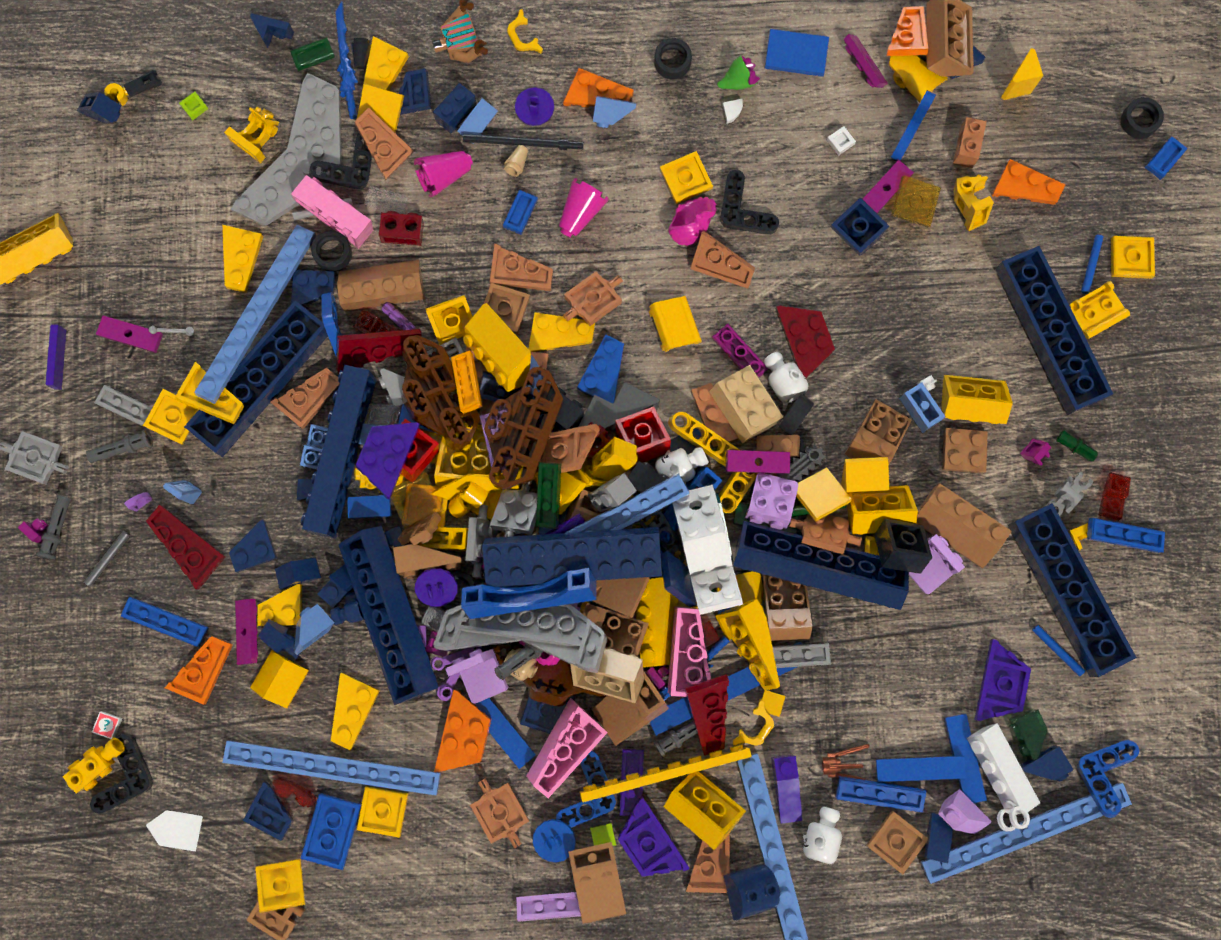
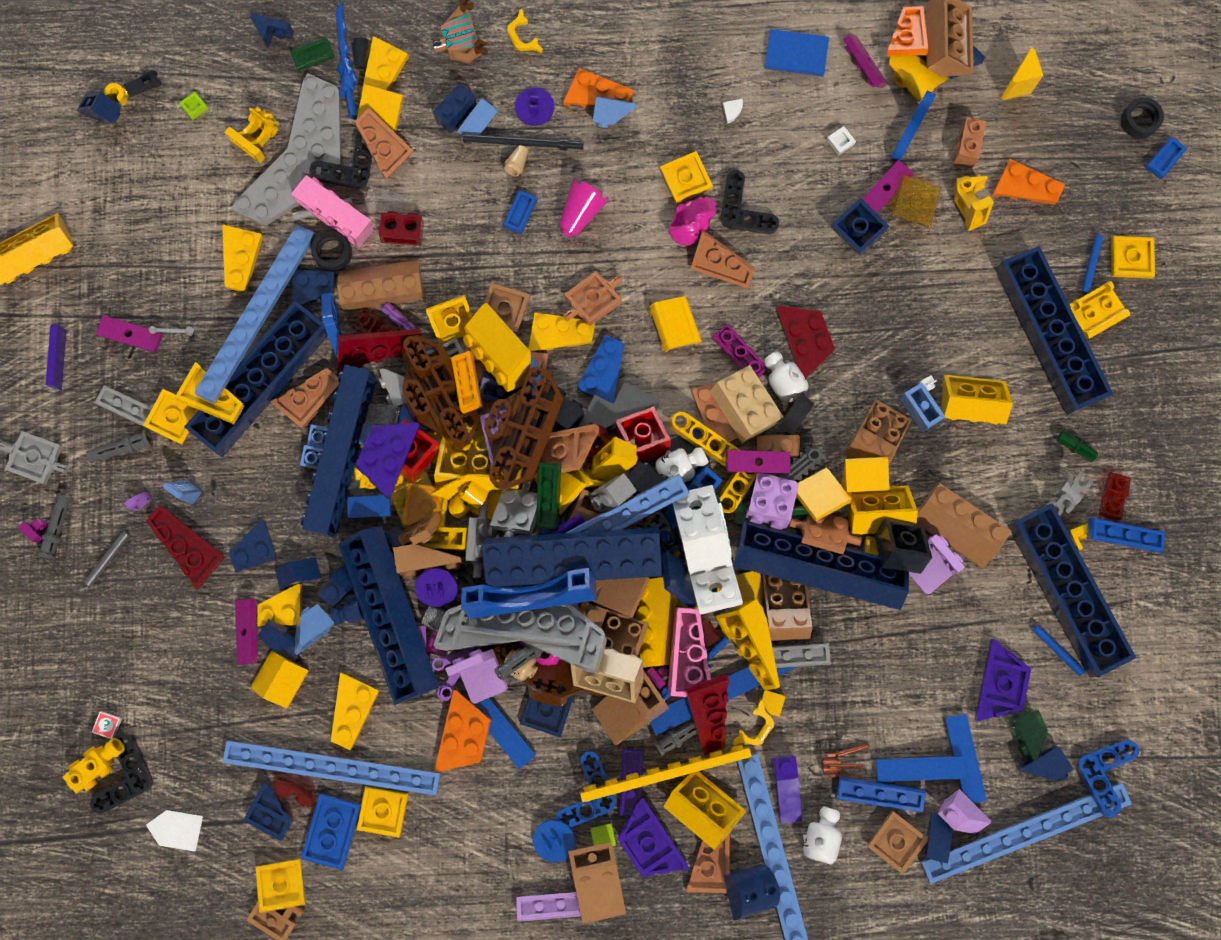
blue tile [120,597,209,647] -> none
orange wing [165,636,233,705] -> none
dark blue tile [297,479,313,501] -> none
dark blue wing [398,69,431,115] -> none
dark pink cone [414,151,473,197] -> none
nougat plate [470,778,530,848] -> none
nougat wing [490,244,553,291] -> none
bright pink wedge [526,698,608,798] -> none
black tyre [654,38,692,80] -> none
bright green hat [717,55,760,90] -> none
medium nougat plate [942,428,988,474] -> none
white hinge [967,723,1040,832] -> none
magenta tile [1020,438,1051,466] -> none

